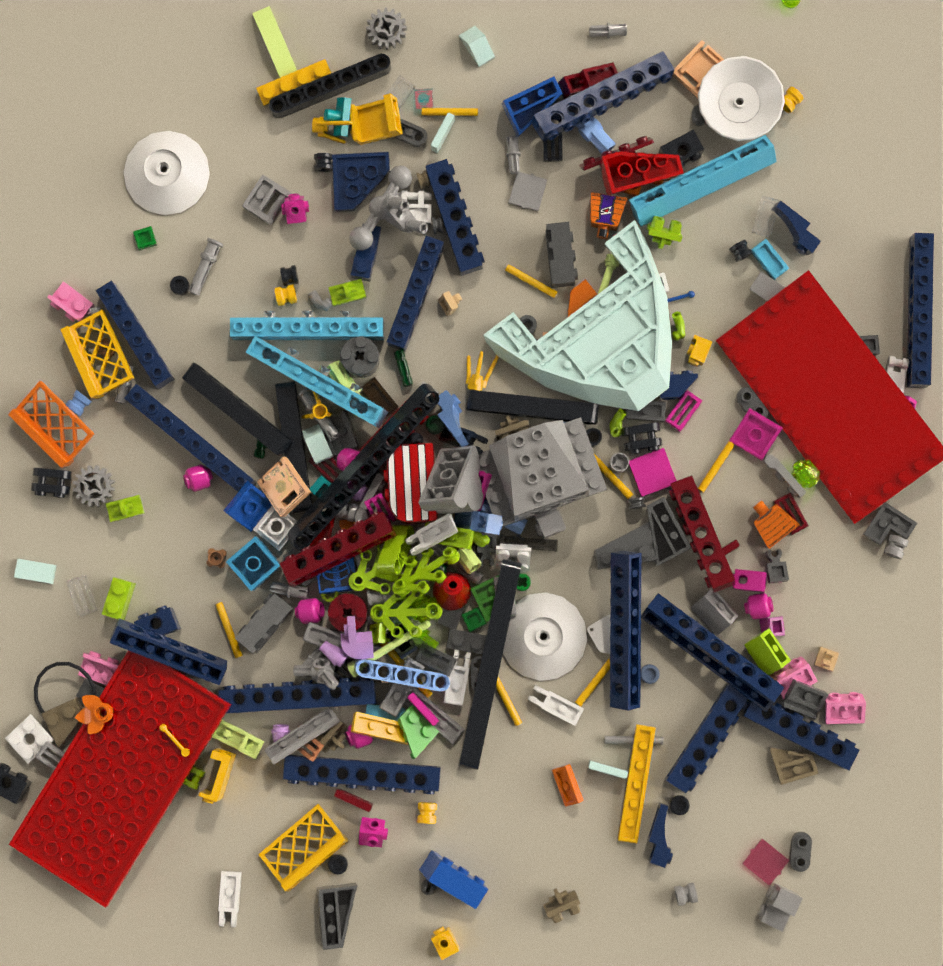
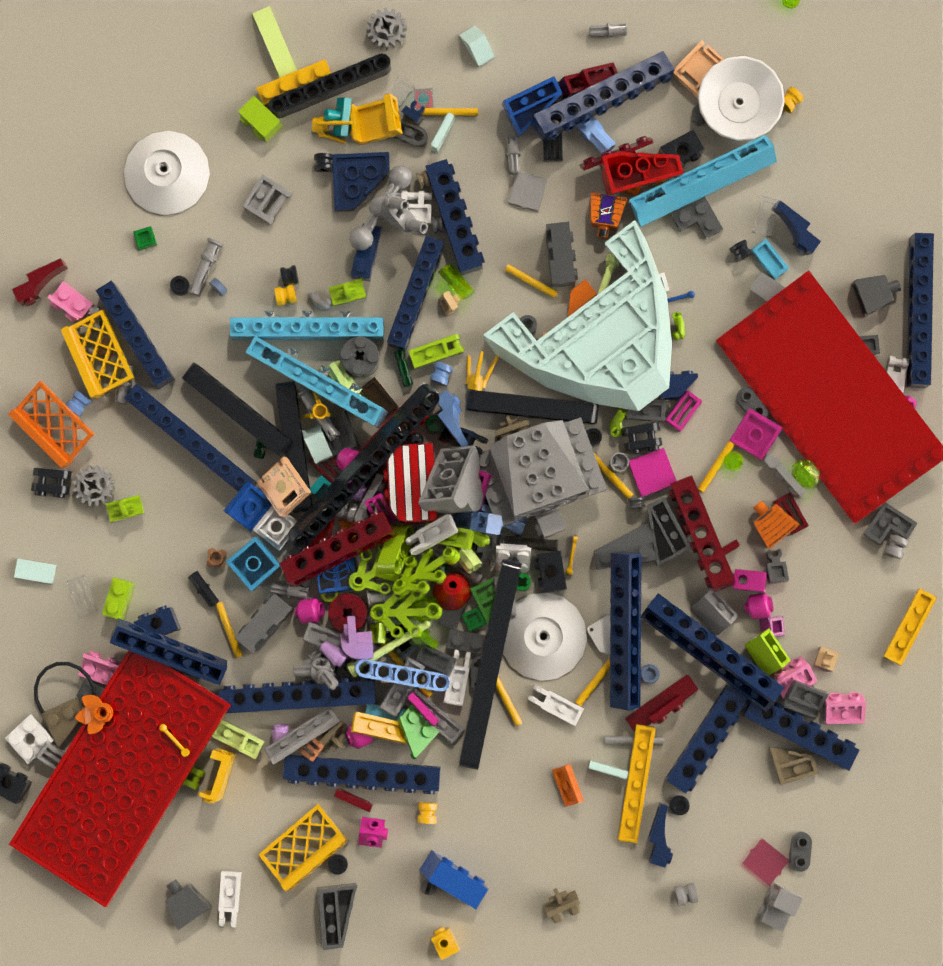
dark pink head [183,464,213,492] -> none
dark pink brick [281,193,309,224] -> none
lime hips [646,216,683,249] -> none
yellow brick [687,335,712,367] -> none
none -> dark red slope [12,258,68,306]
none -> dark grey torso [165,879,212,930]
none -> black axle [188,571,219,607]
none -> sand blue tile [209,278,227,296]
none -> lime brick [238,96,283,142]
none -> dark blue tile [401,100,425,125]
none -> lime plate [408,334,465,369]
none -> medium blue wheel [429,362,453,386]
none -> clear neon green plate [438,264,475,300]
none -> black brick [534,551,567,593]
none -> yellow hinge [566,535,578,575]
none -> dark red bracket [625,675,698,733]
none -> dark grey plate [671,196,723,239]
none -> clear neon green plate [724,451,743,471]
none -> dark grey torso [851,275,901,317]
none -> yellow plate [883,588,937,666]

